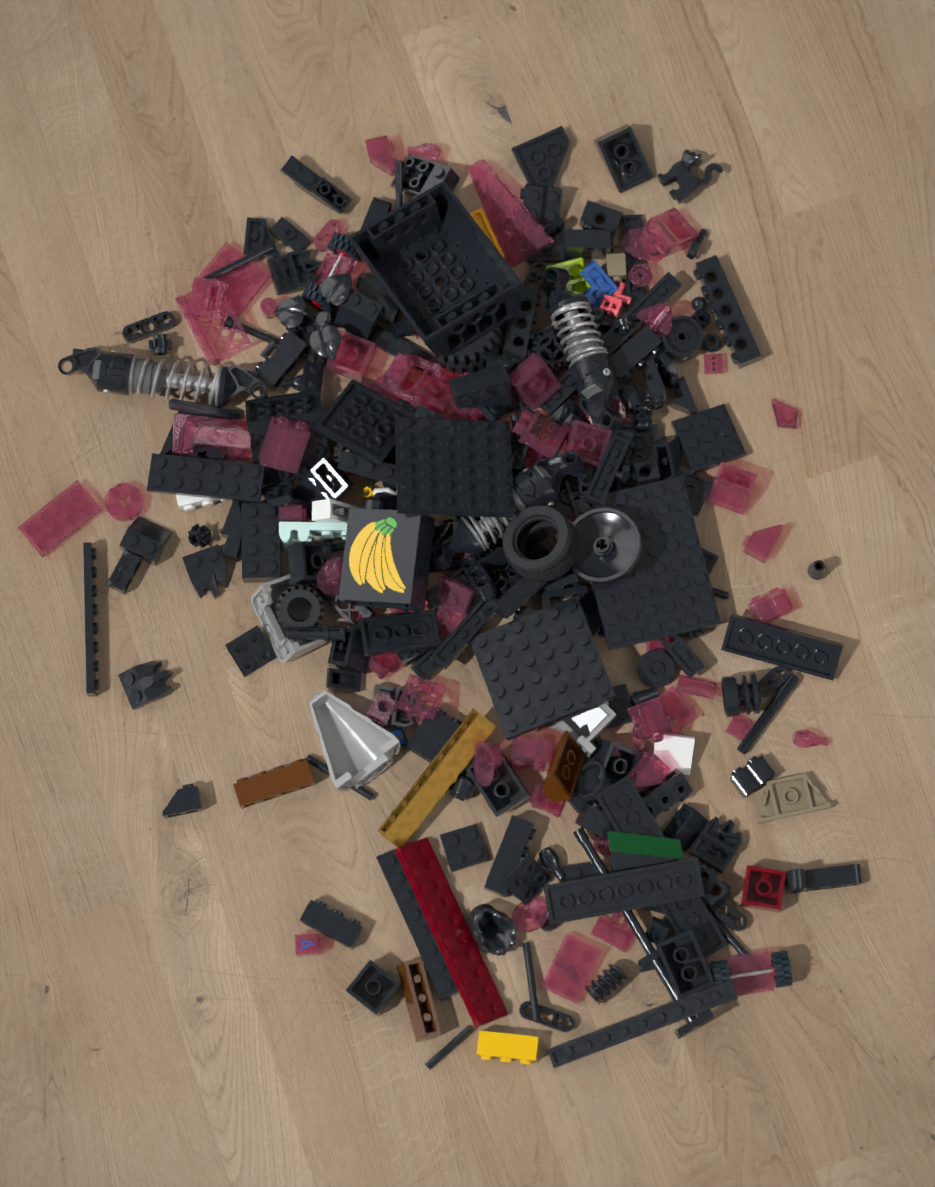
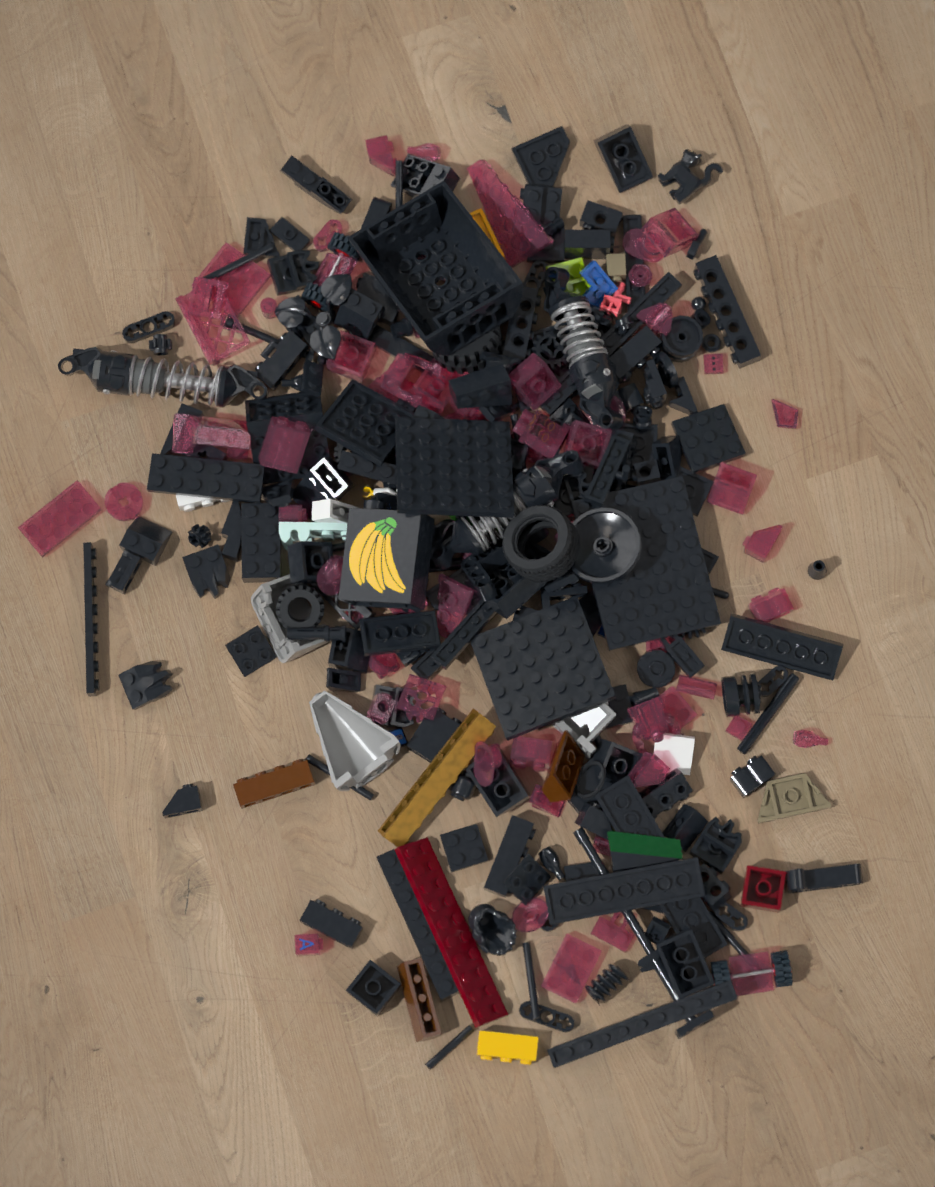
black axle [168,398,240,422] -> none

